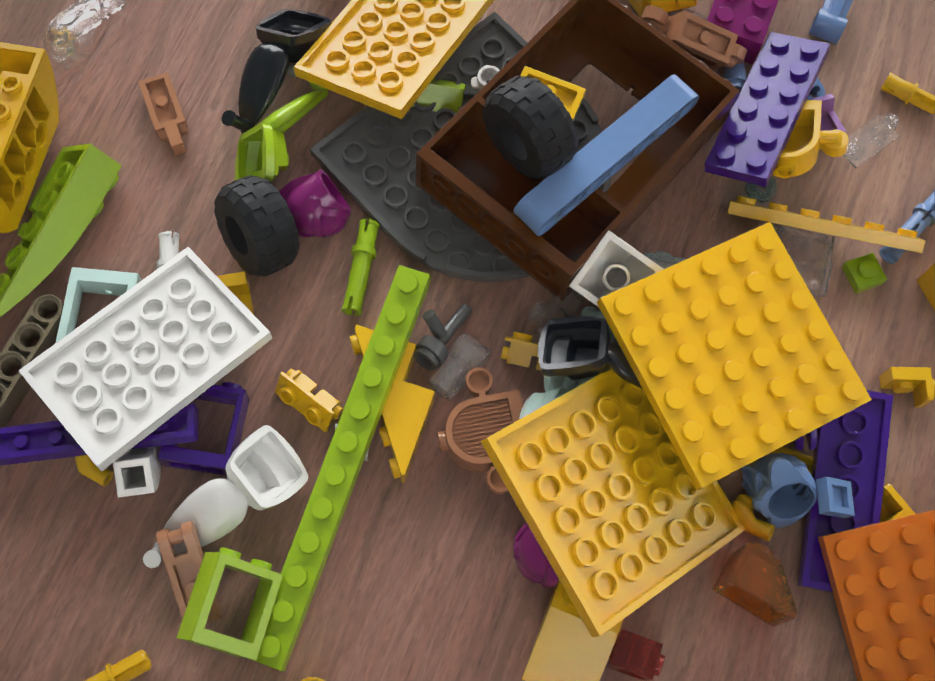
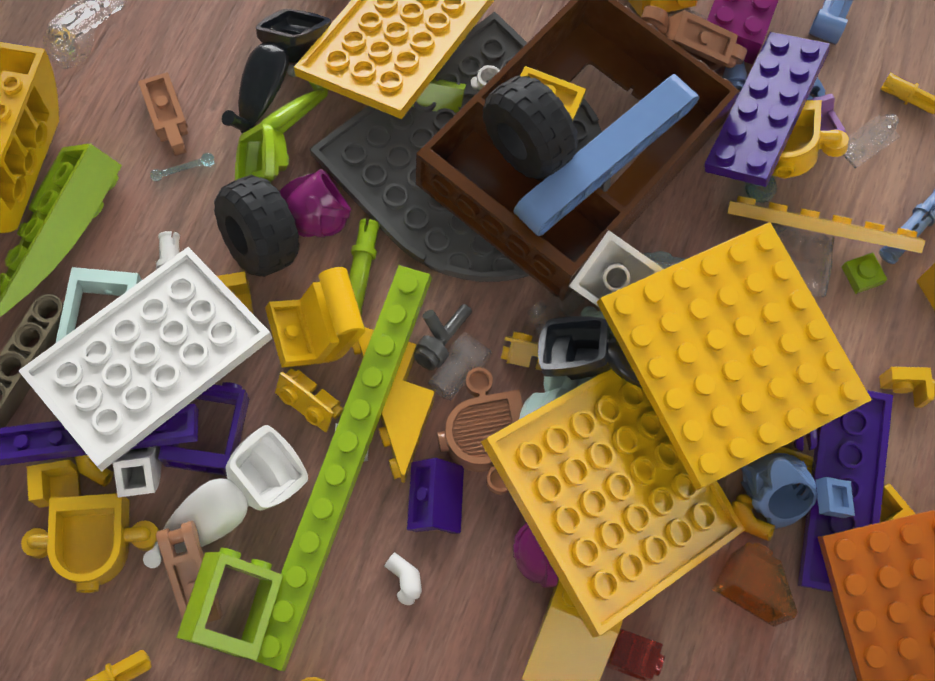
none -> yellow piece [21,493,160,593]
none -> yellow panel [26,460,81,508]
none -> clear light blue hinge [150,153,215,182]
none -> yellow piece [265,267,365,368]
none -> white arm [384,552,422,605]
none -> dark purple panel [407,458,464,534]

